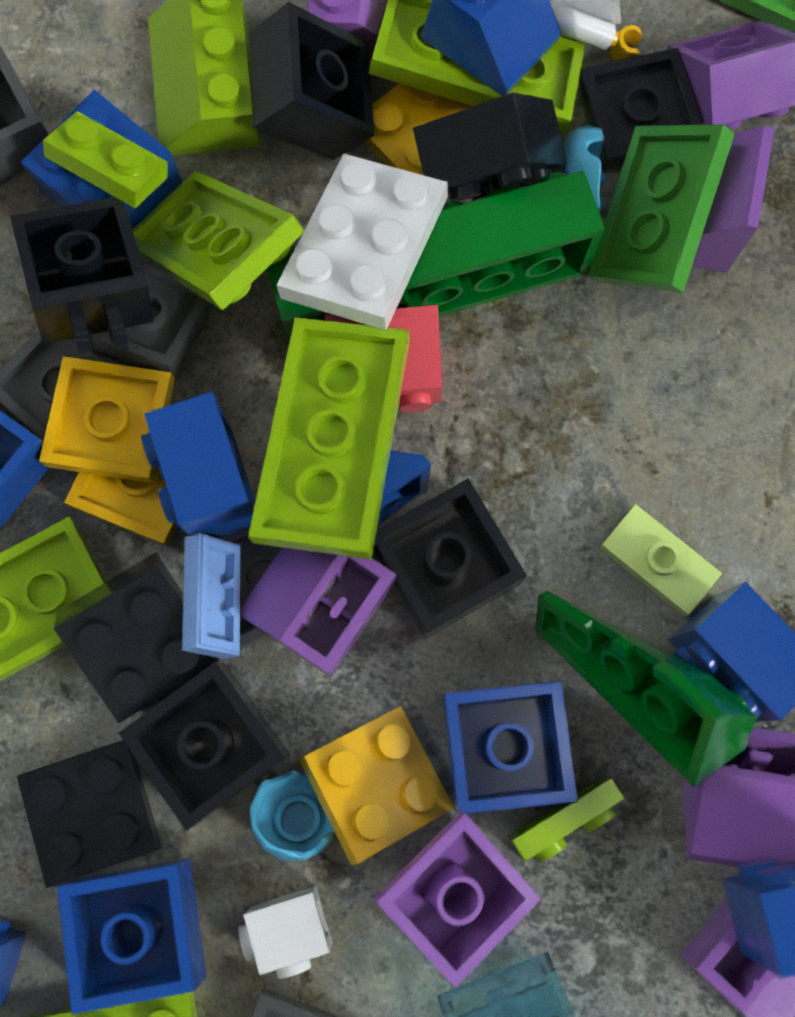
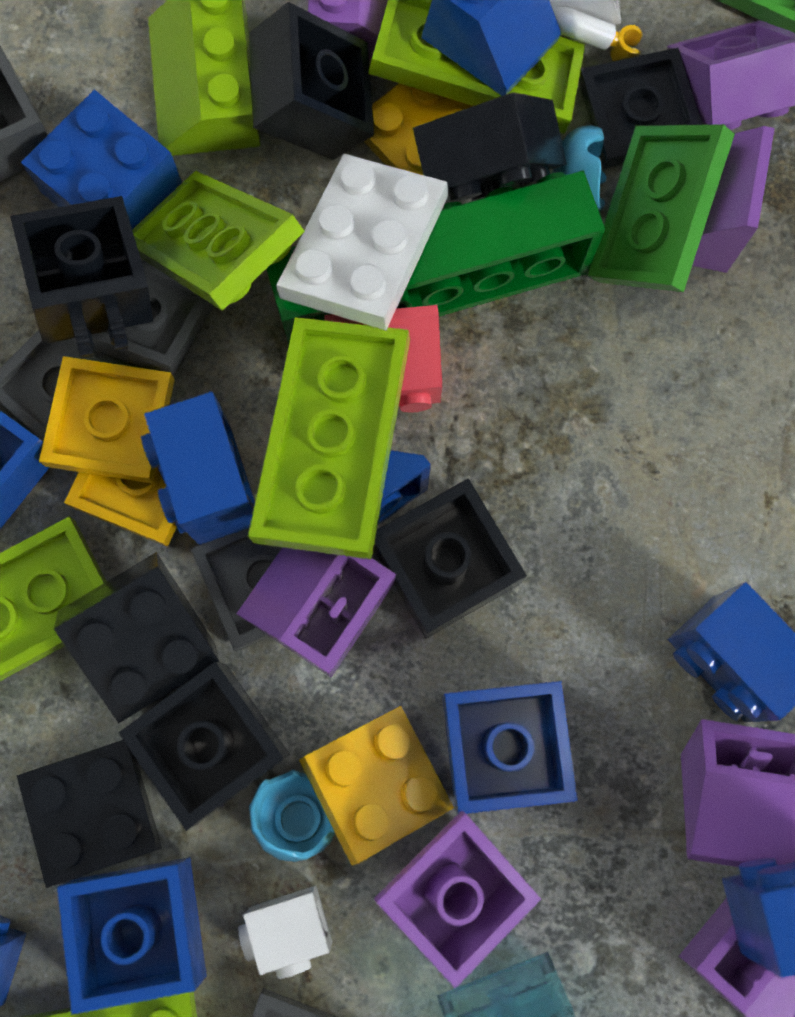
lime plate [43,111,168,208] -> none
light blue plate [182,533,240,659] -> none
lime plate [507,777,624,863] -> none
green wedge [535,591,757,787] -> none
yellowish green plate [599,504,722,617] -> none

